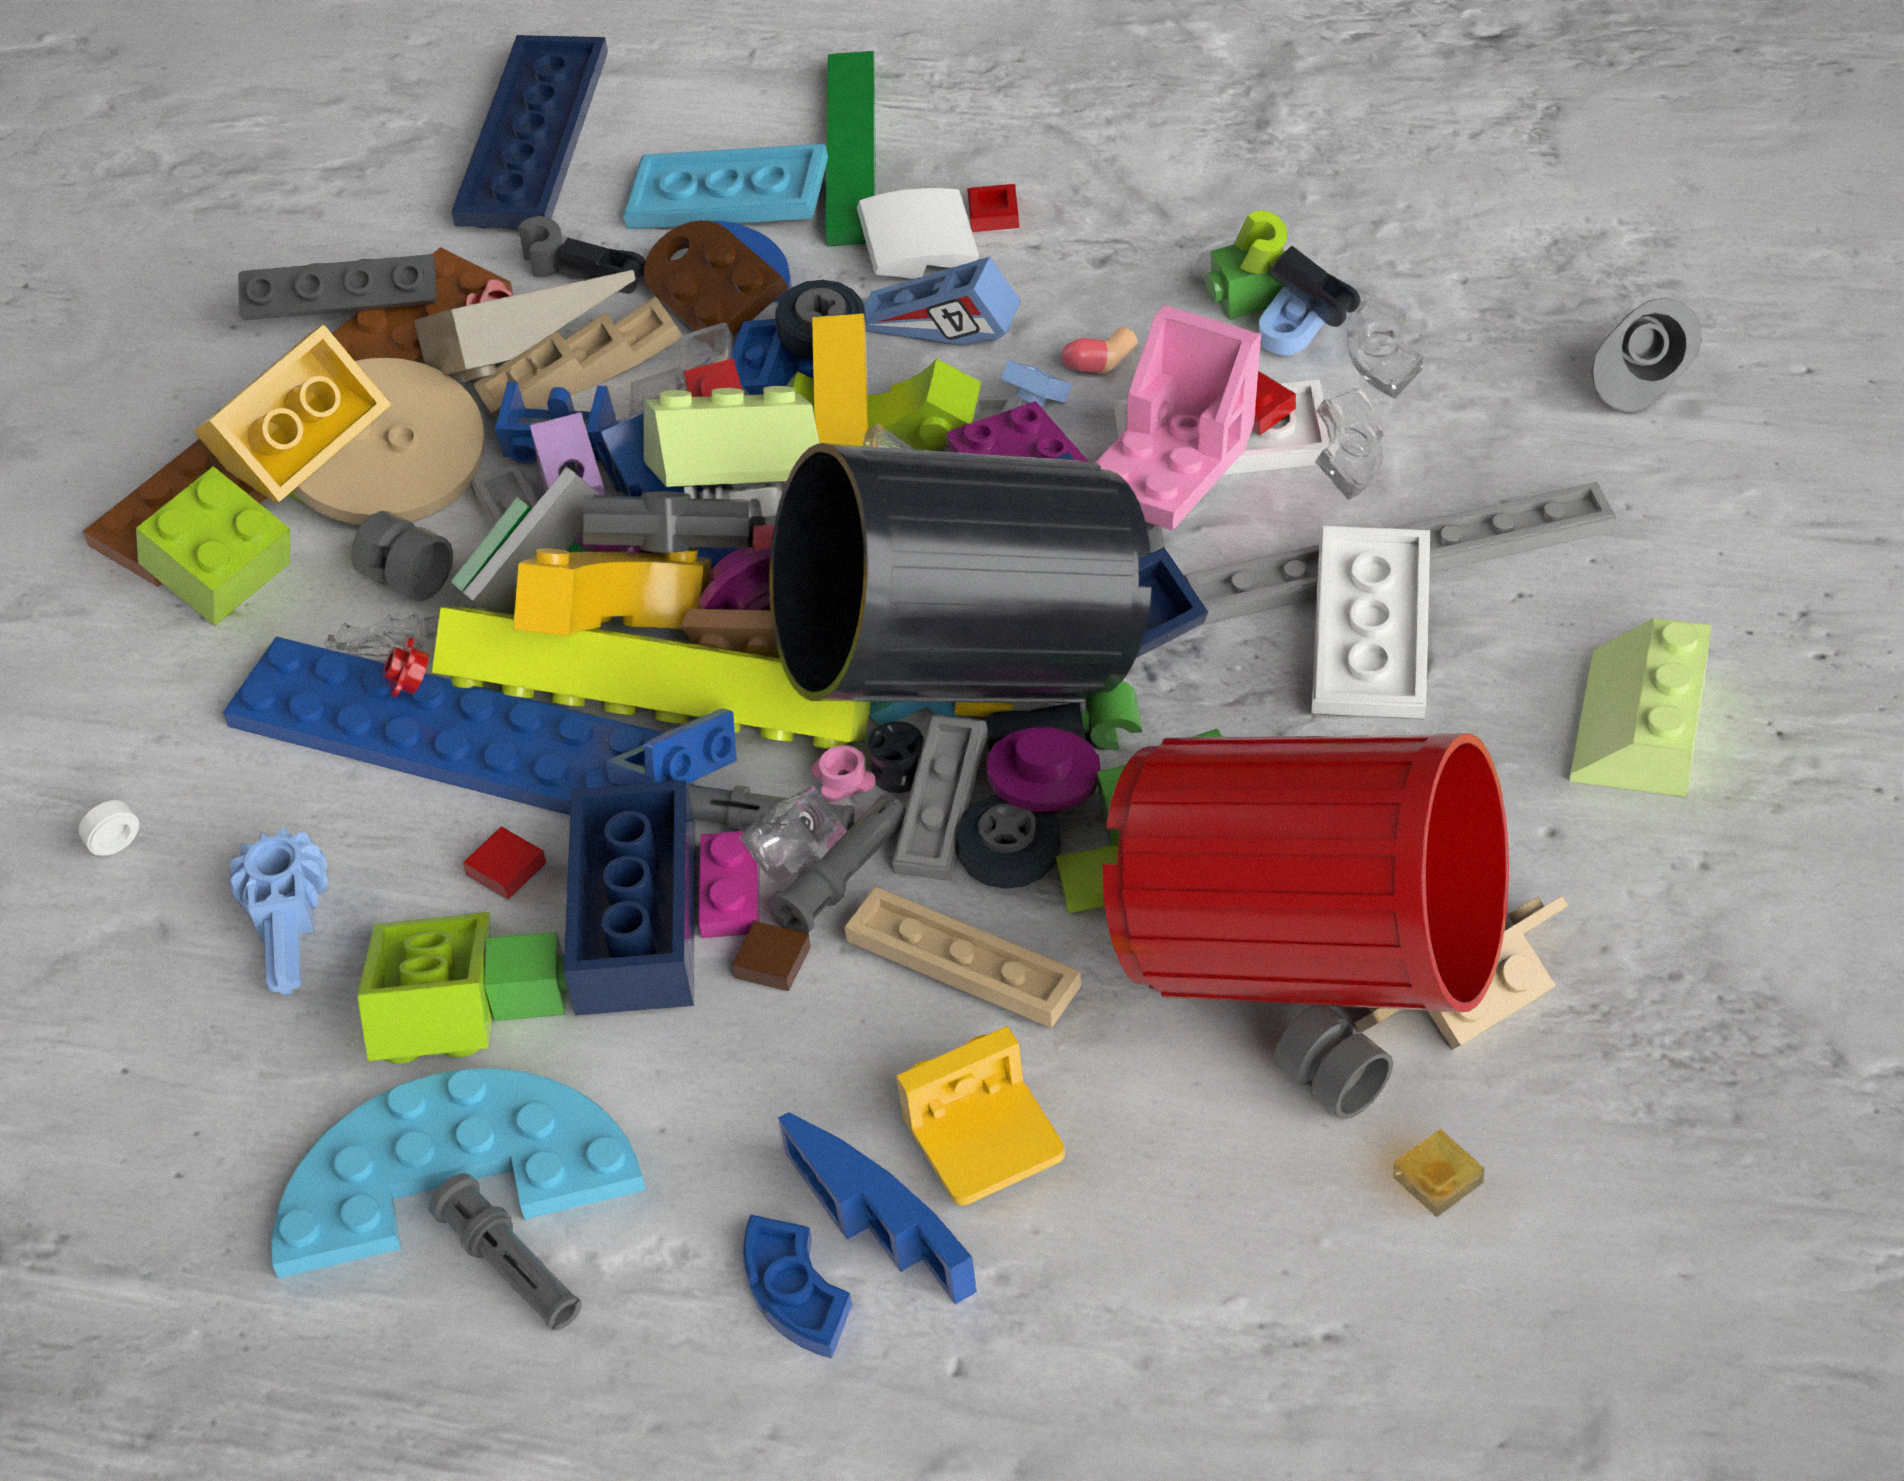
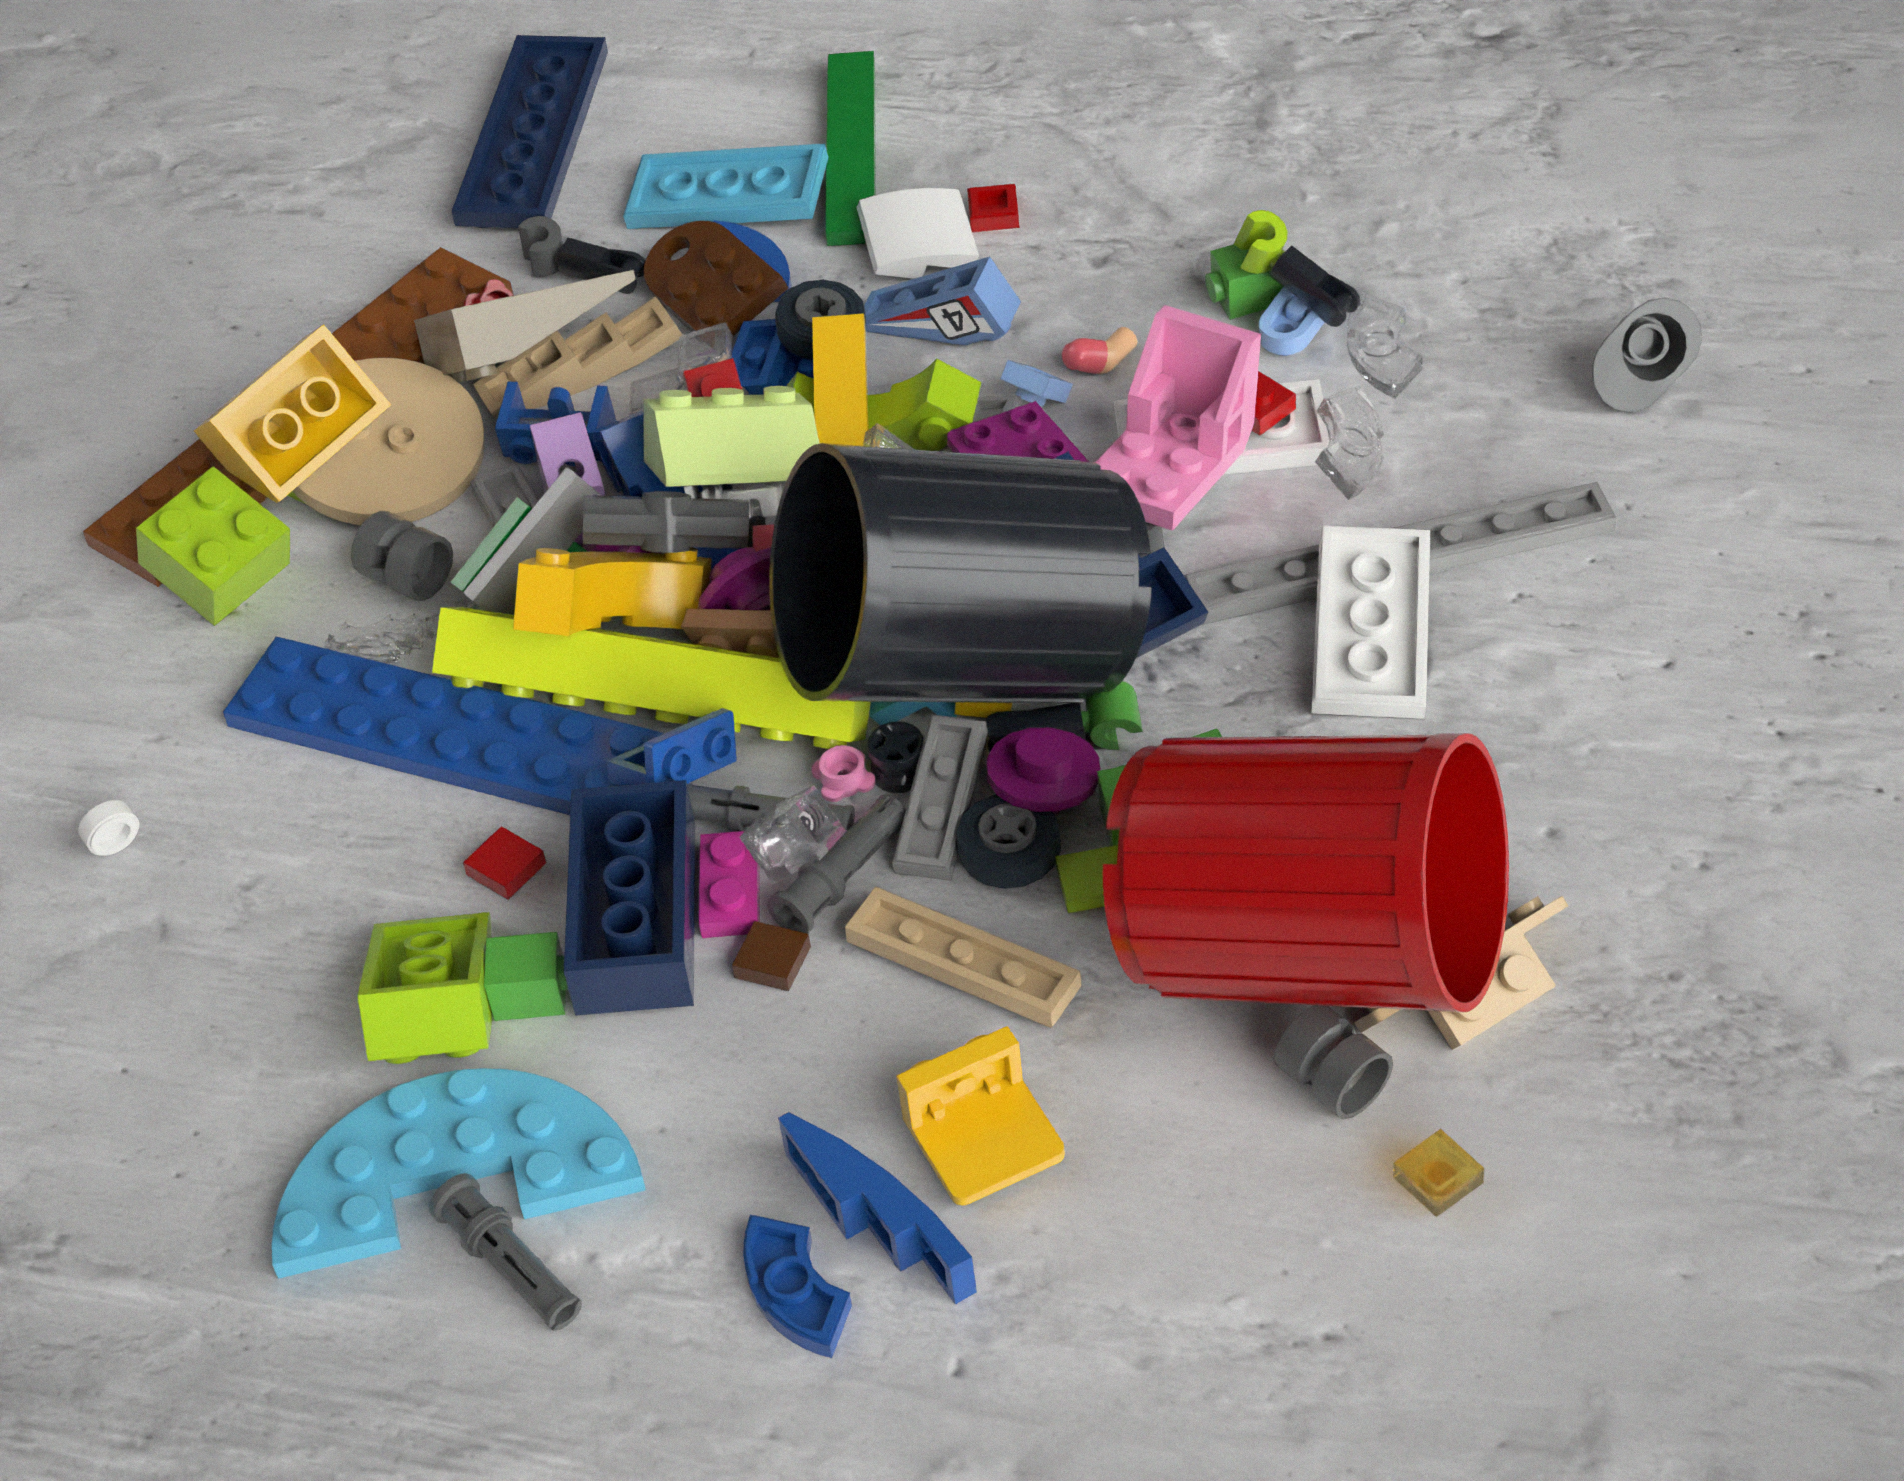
light blue gear [229,827,329,996] -> none
dark grey bracket [238,254,437,320] -> none
red plate [382,637,429,698] -> none
yellowish green slope [1570,618,1711,797] -> none

